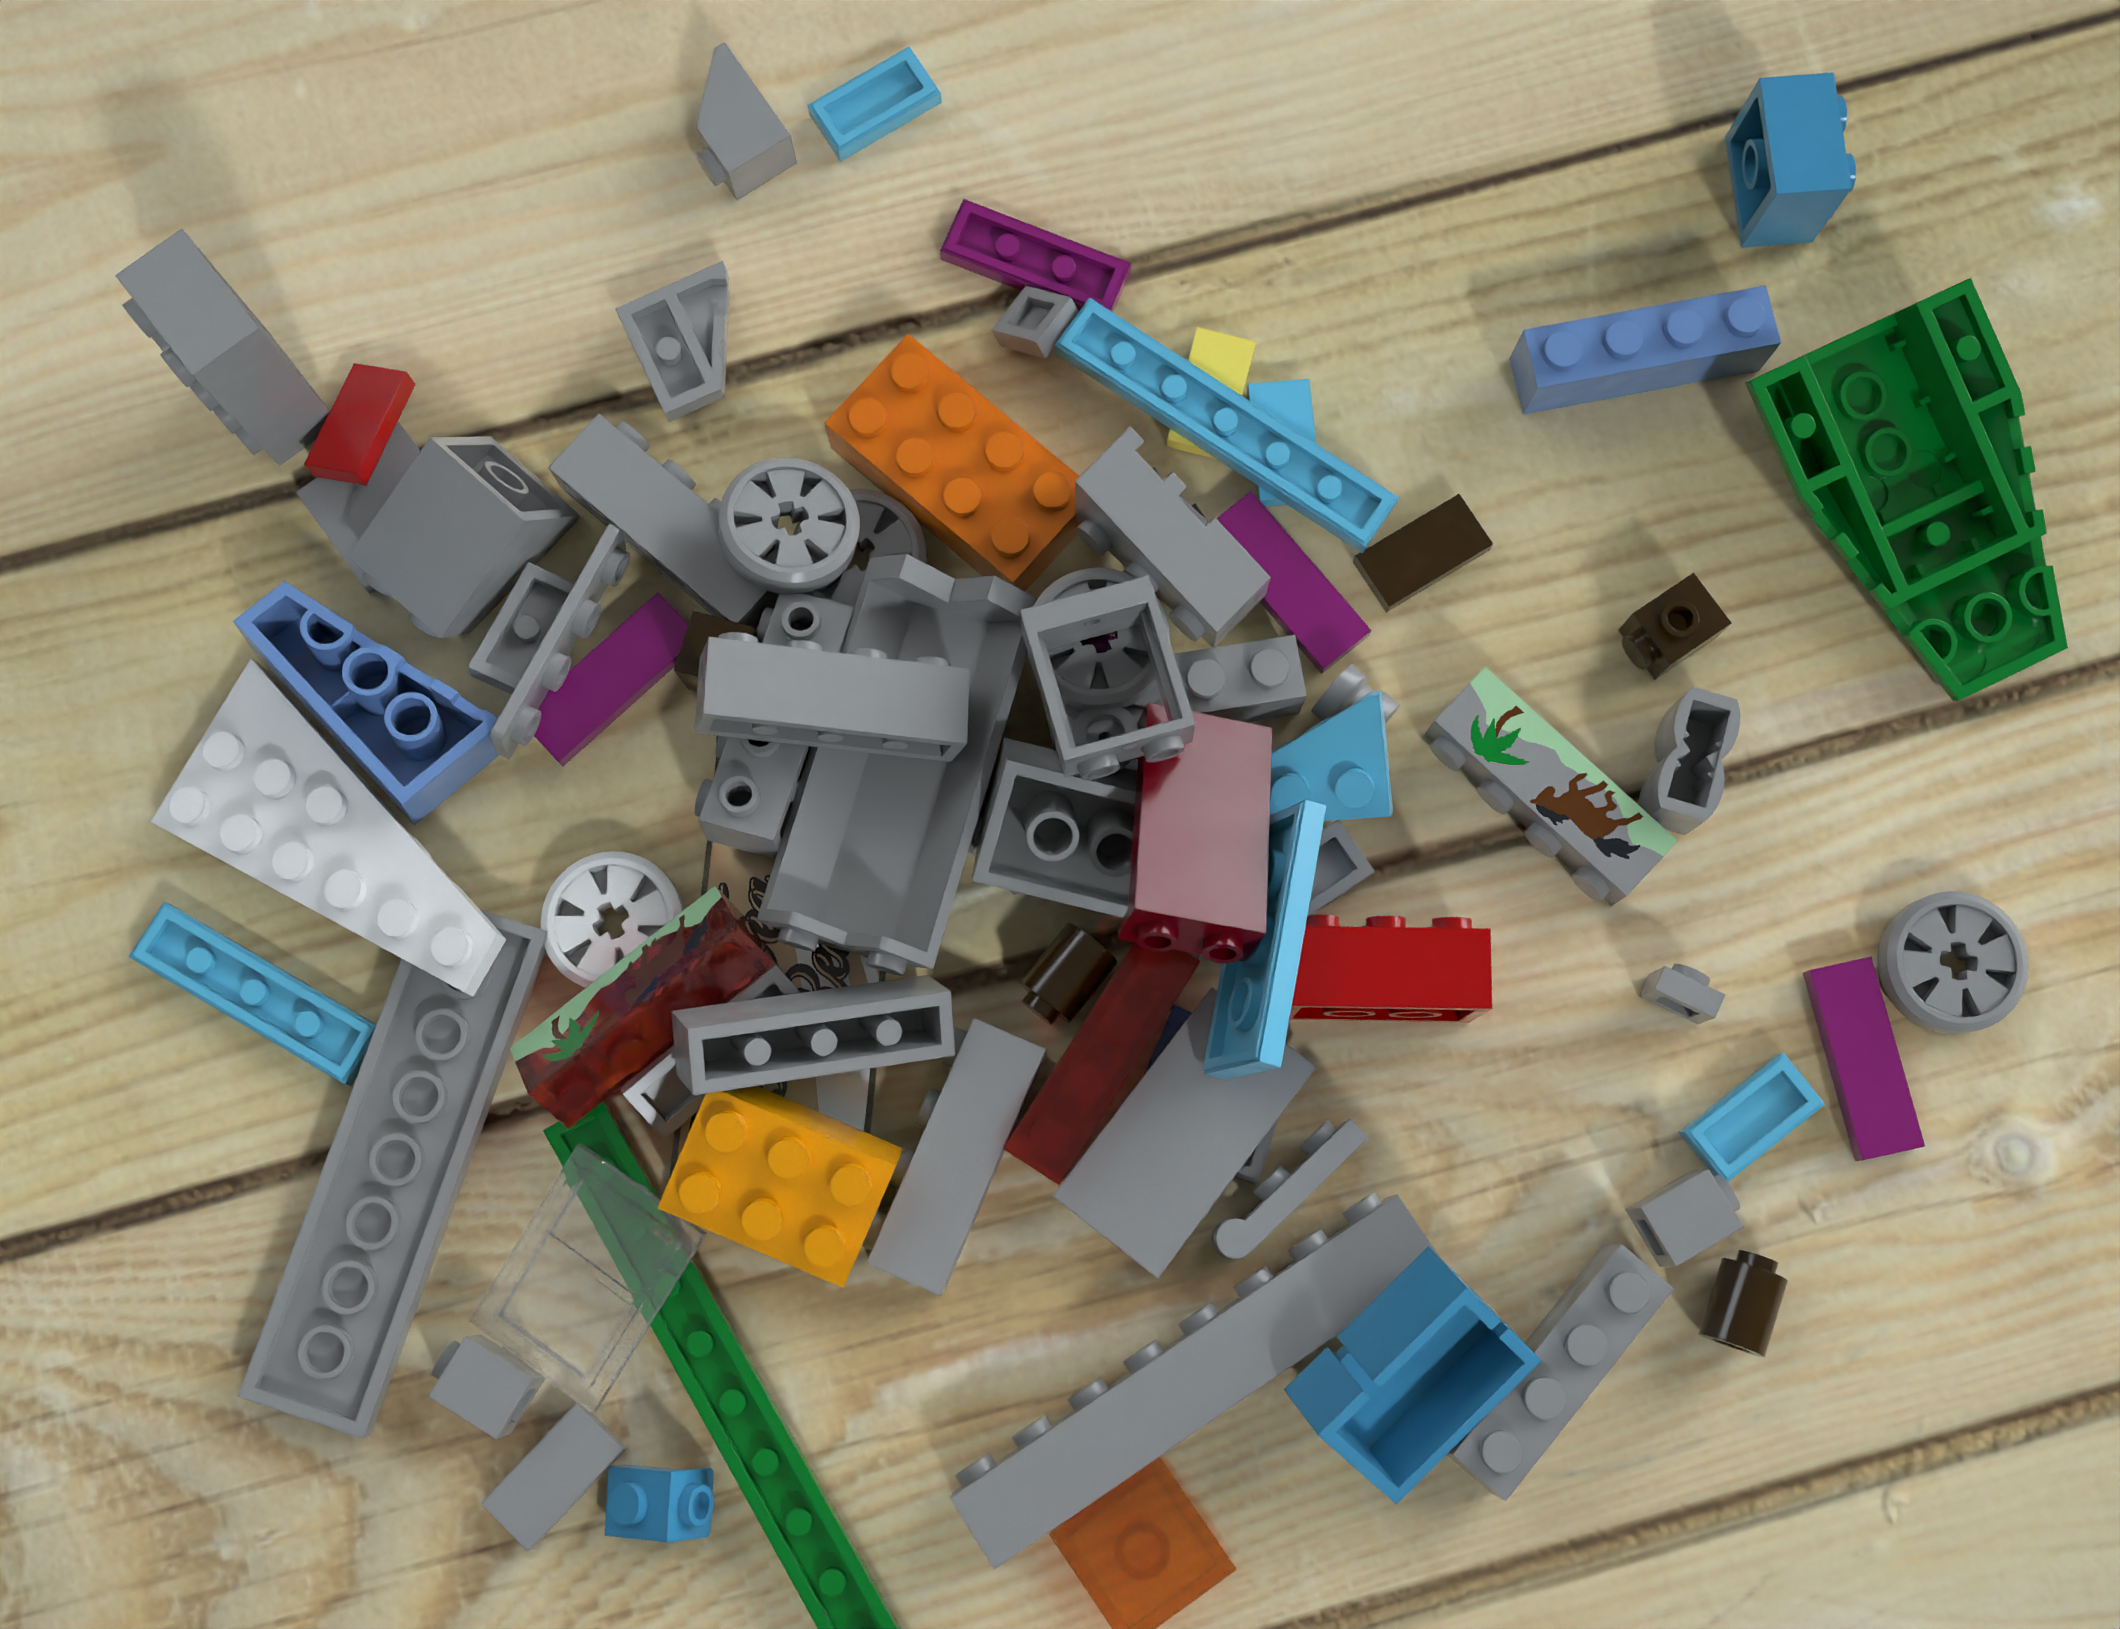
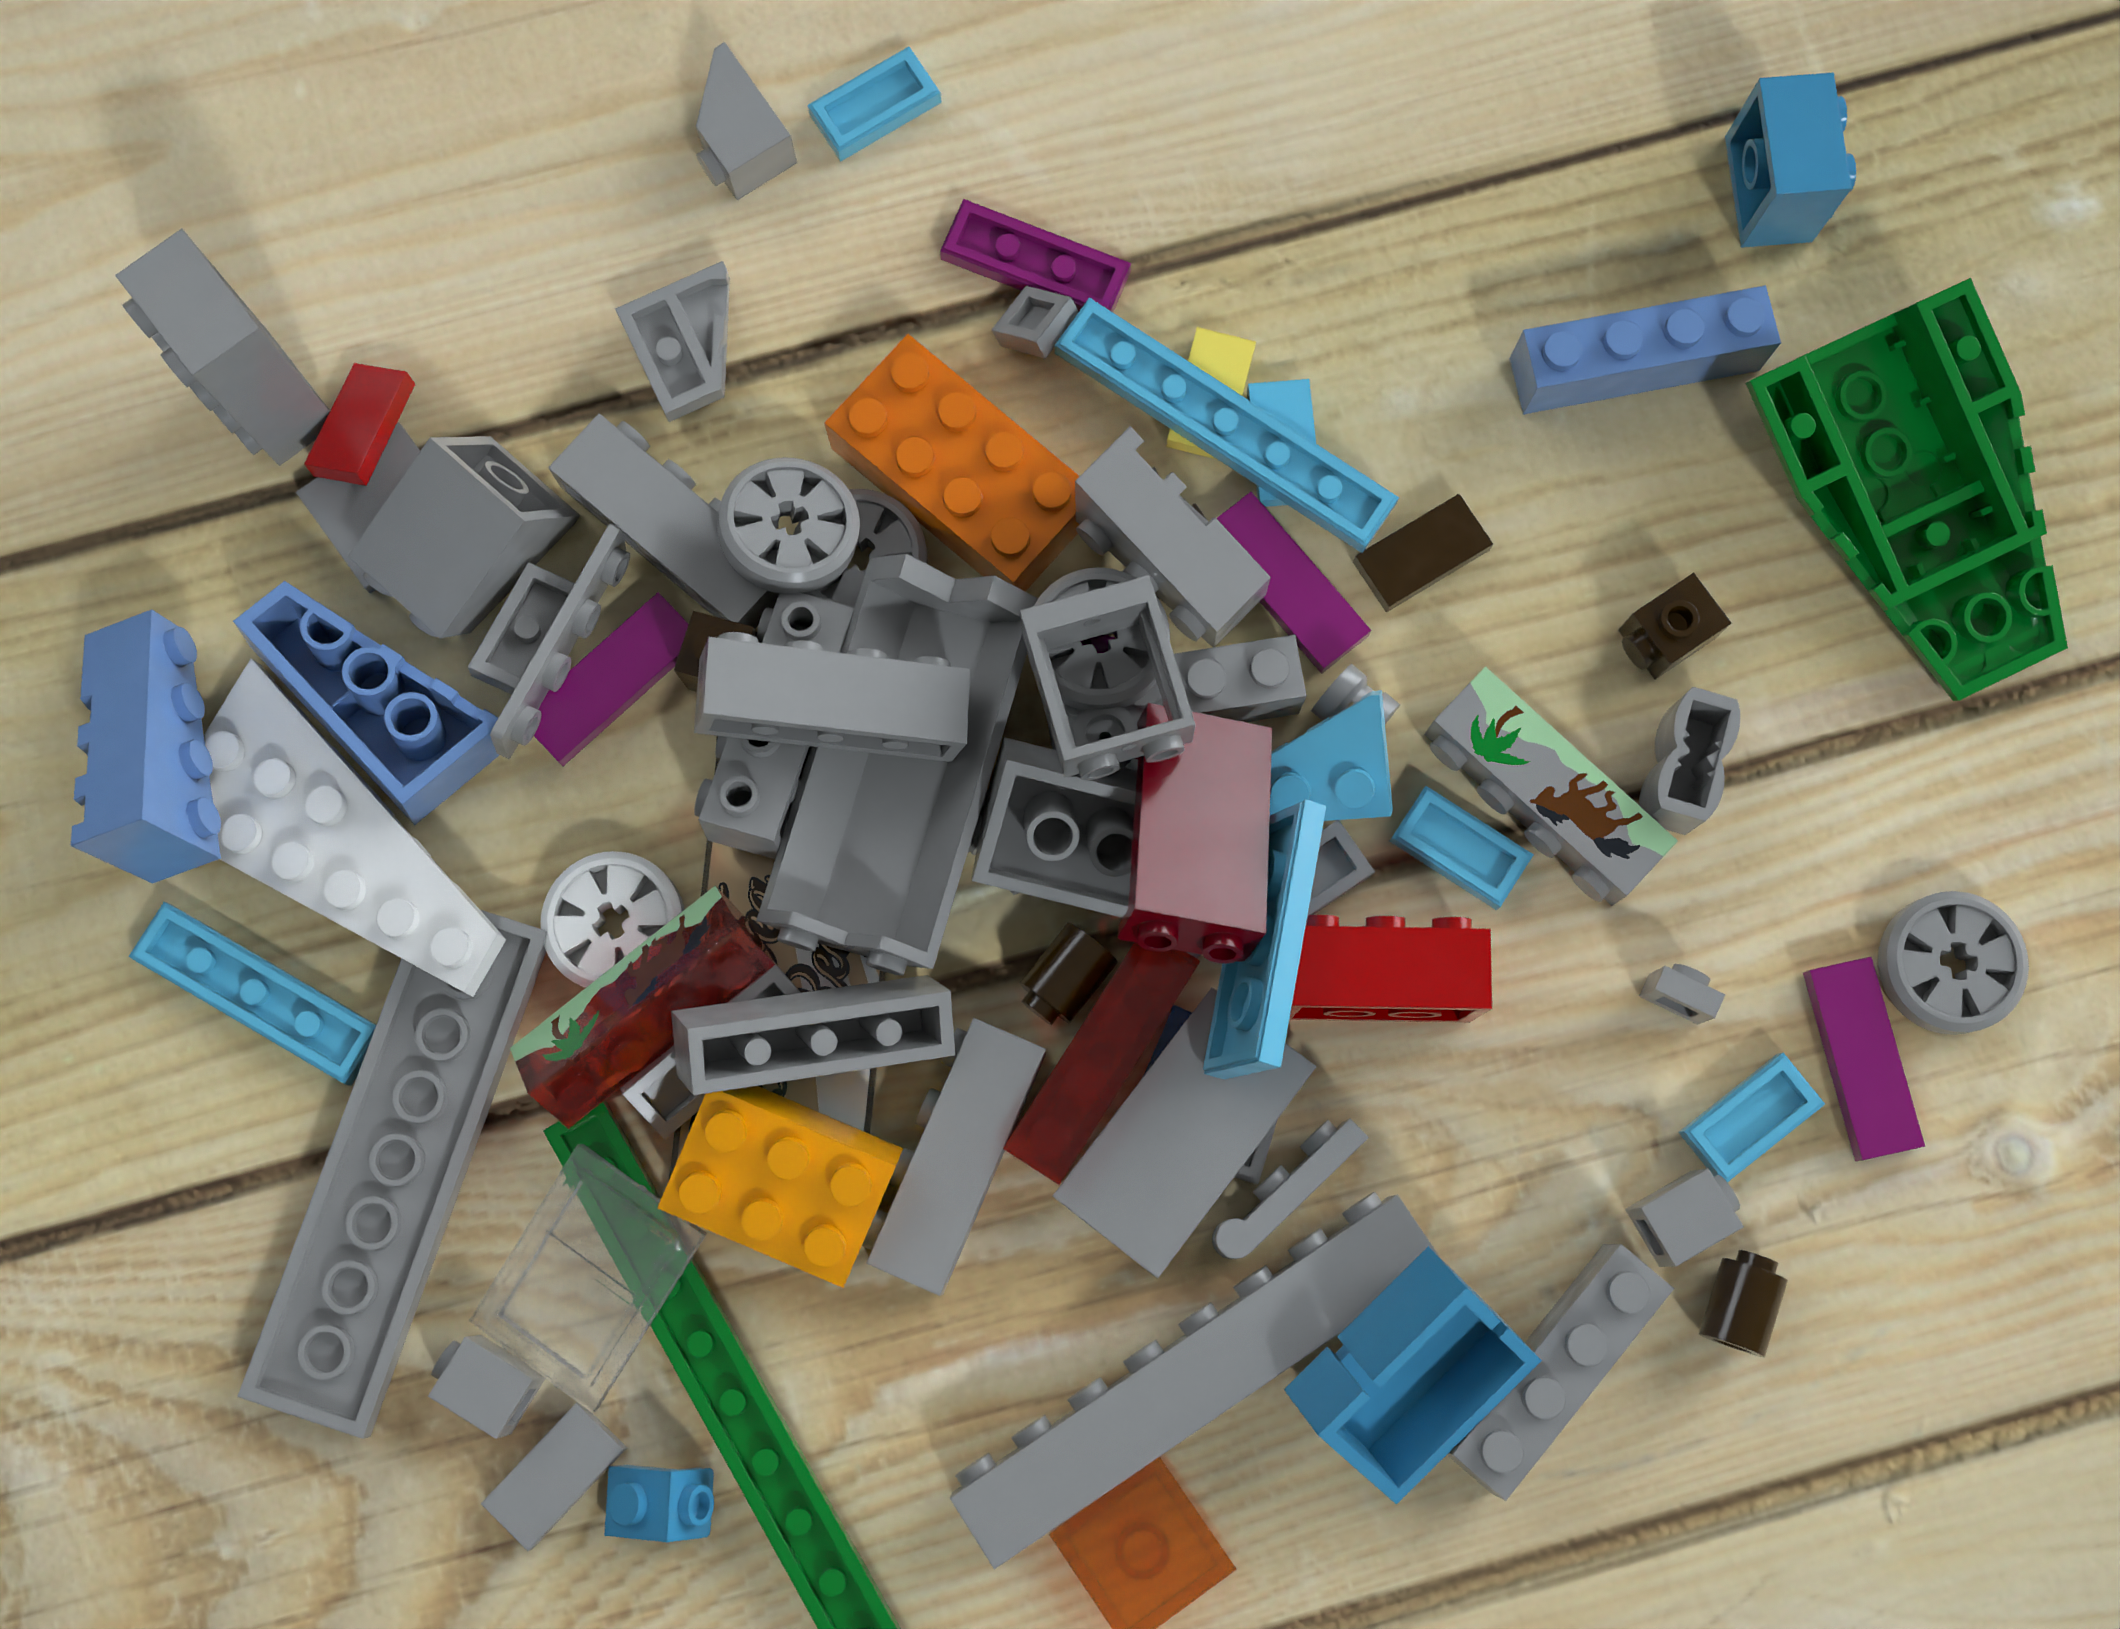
none -> medium blue wedge [71,609,221,884]
none -> medium azure tile [1389,786,1534,910]

